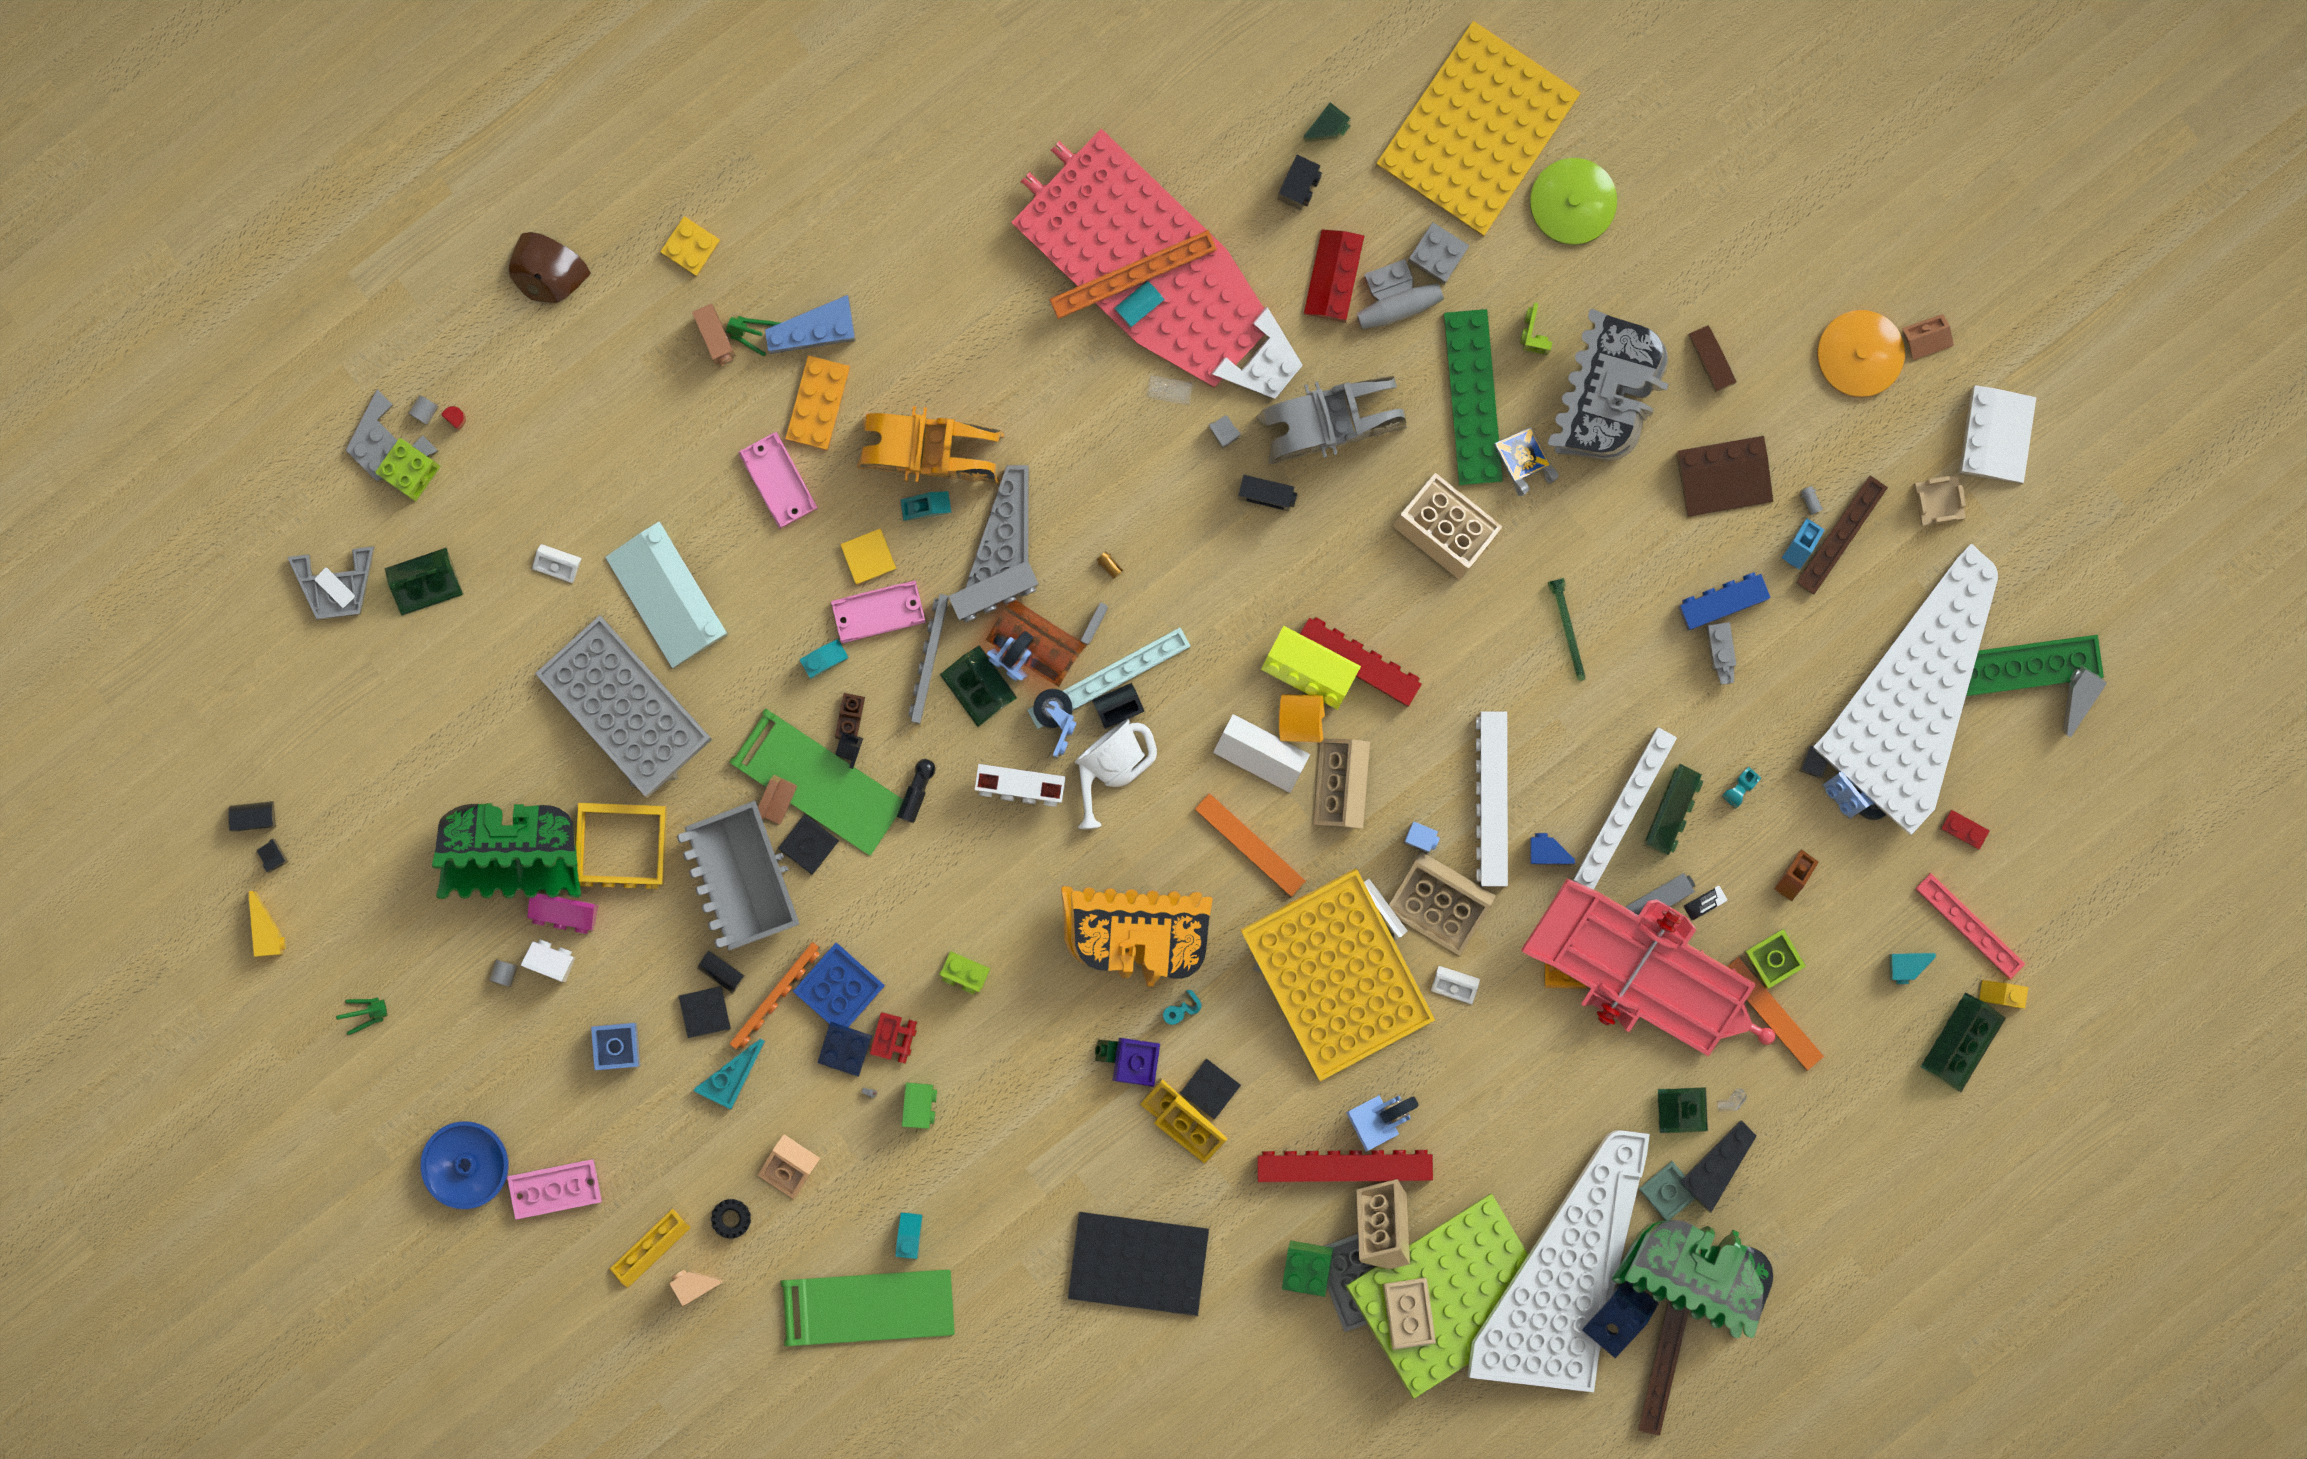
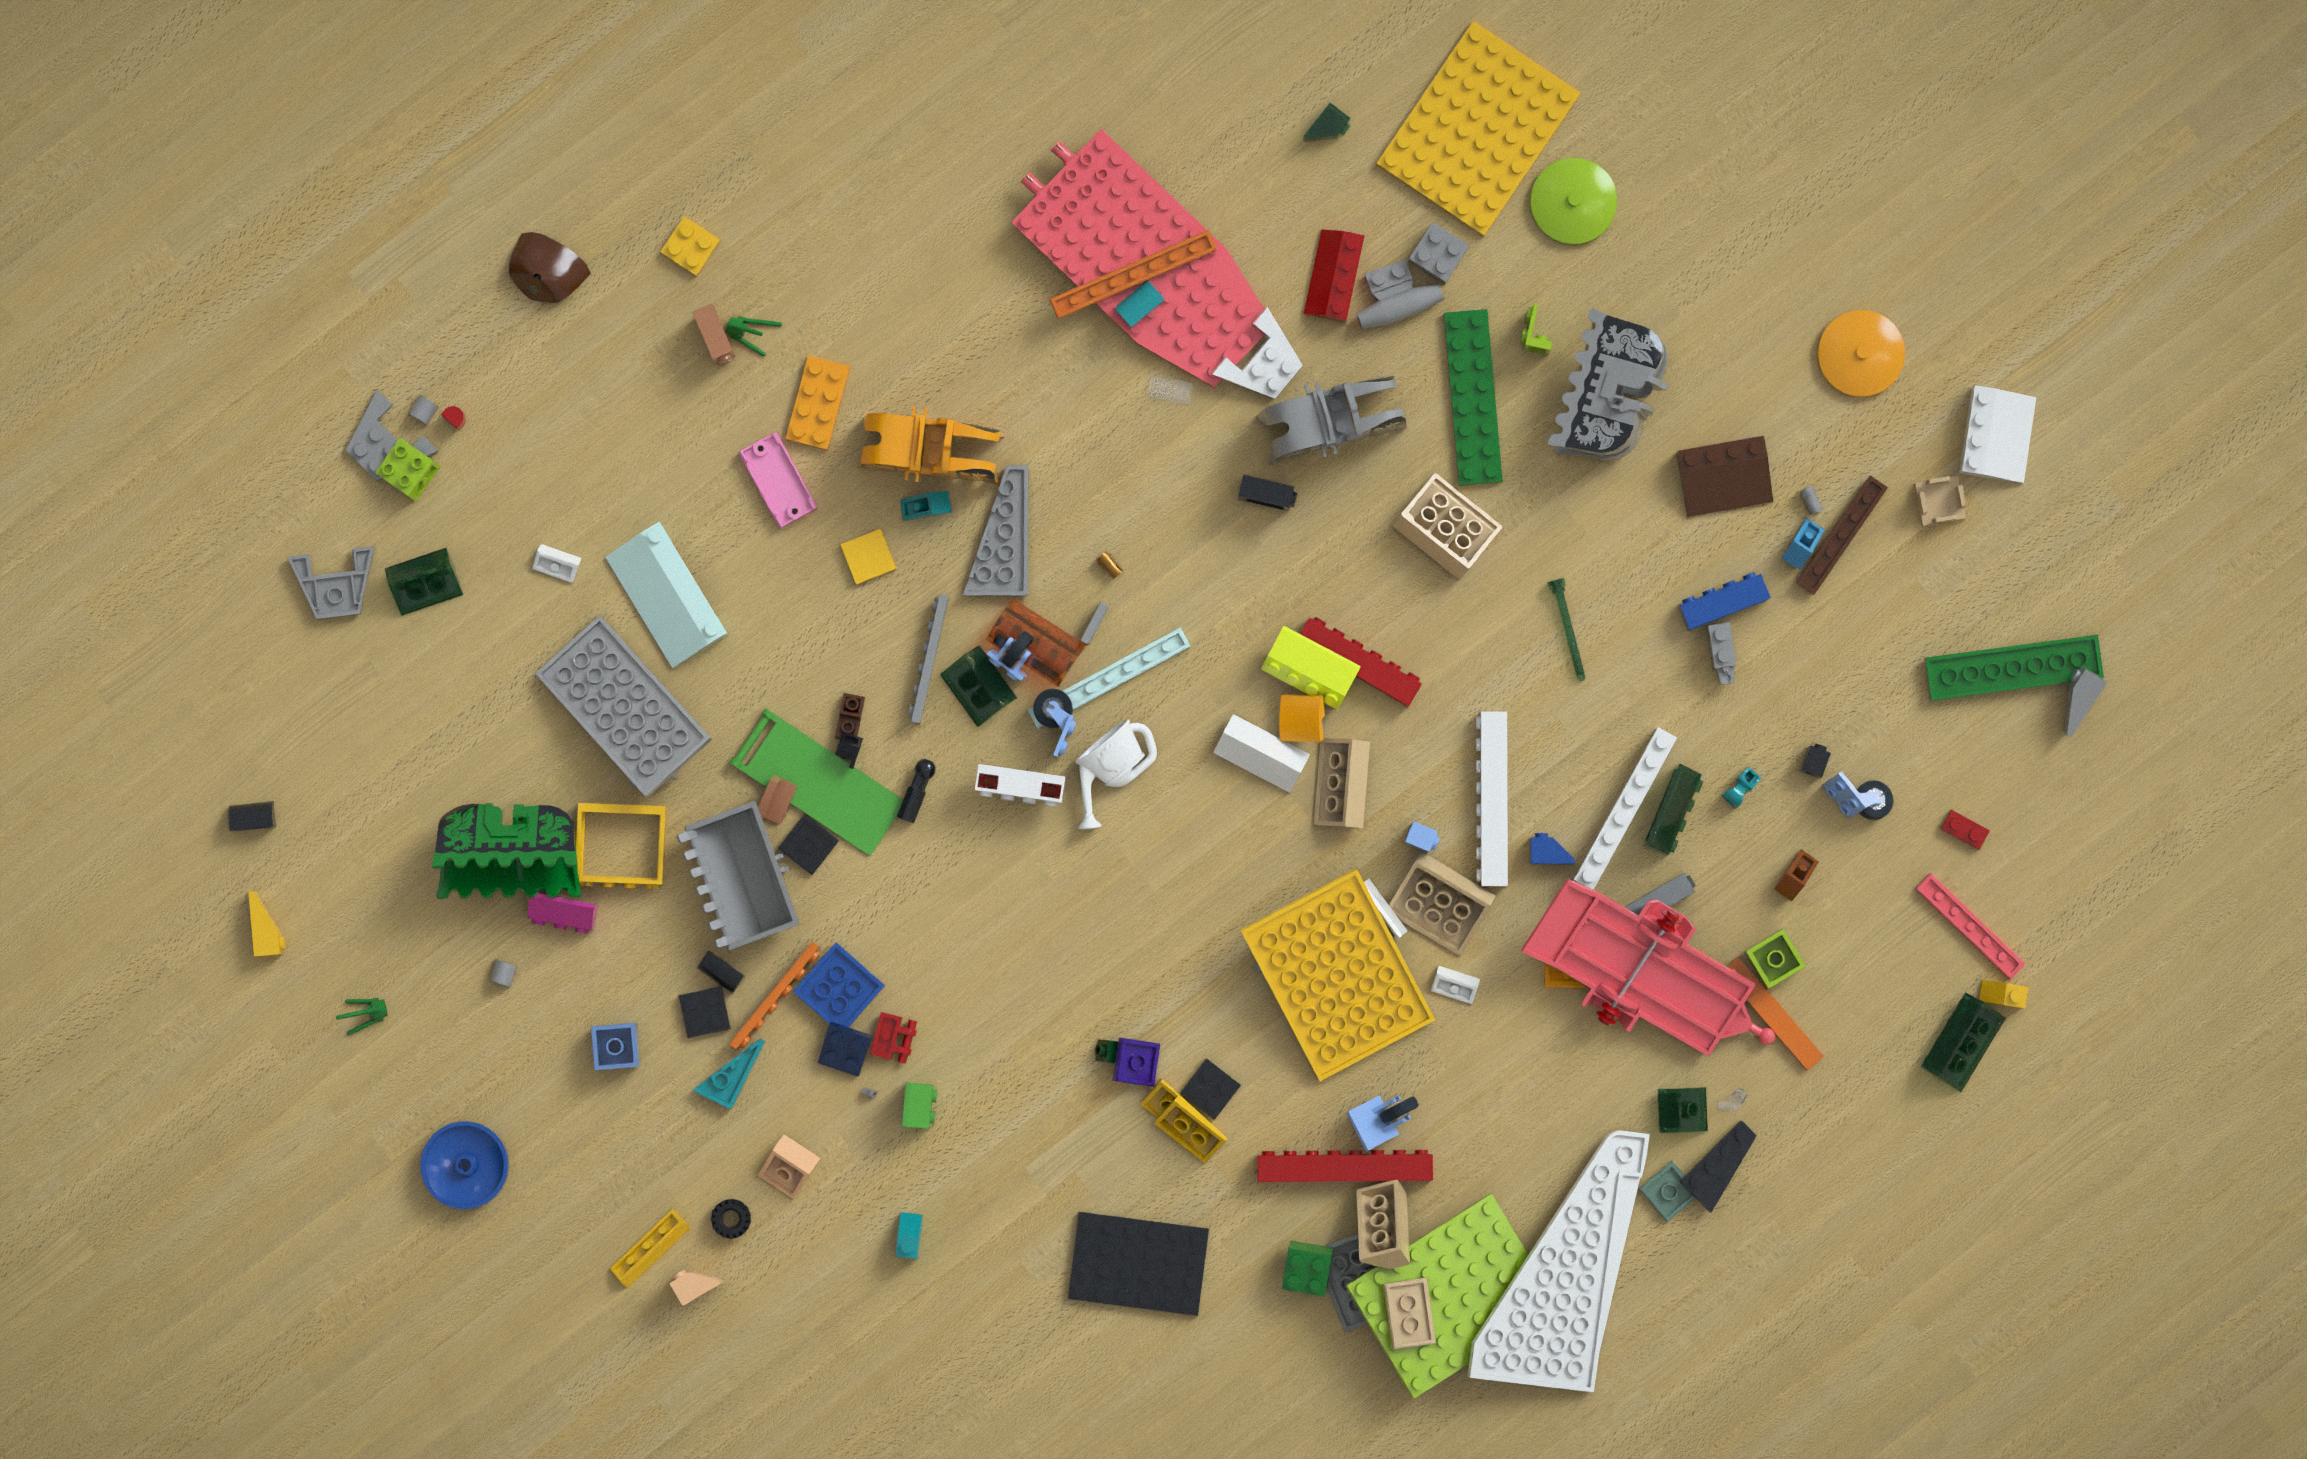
black panel [257,839,288,873] -> none
white sticker [315,568,355,608] -> none
bright pink piece [507,1159,602,1220] -> none
white slope [521,939,575,982] -> none
medium blue wedge [765,295,856,354] -> none
bright green flag [780,1269,955,1346] -> none
teal slope [799,639,849,680] -> none
bright pink piece [831,580,926,644] -> none
lime bracket [939,951,990,995] -> none
light grey brick [948,560,1039,623] -> none
light orange animal [1061,886,1213,987] -> none
black brick [1092,683,1145,729] -> none
teal leg [1163,990,1202,1025] -> none
orange tile [1195,793,1306,897] -> none
light grey panel [1208,416,1241,448] -> none
black brick [1278,155,1322,210] -> none
flag [1494,427,1559,496] -> none
dark blue bracket [1582,1281,1659,1358] -> none
green animal [1612,1220,1773,1338] -> none
reddish brown plate [1638,1302,1689,1436] -> none
sticker [1684,886,1727,920] -> none
reddish brown slope [1688,325,1737,393] -> none
white wing [1813,544,1998,836] -> none
teal slope [1889,953,1936,984] -> none
nougat panel [1902,314,1954,360] -> none

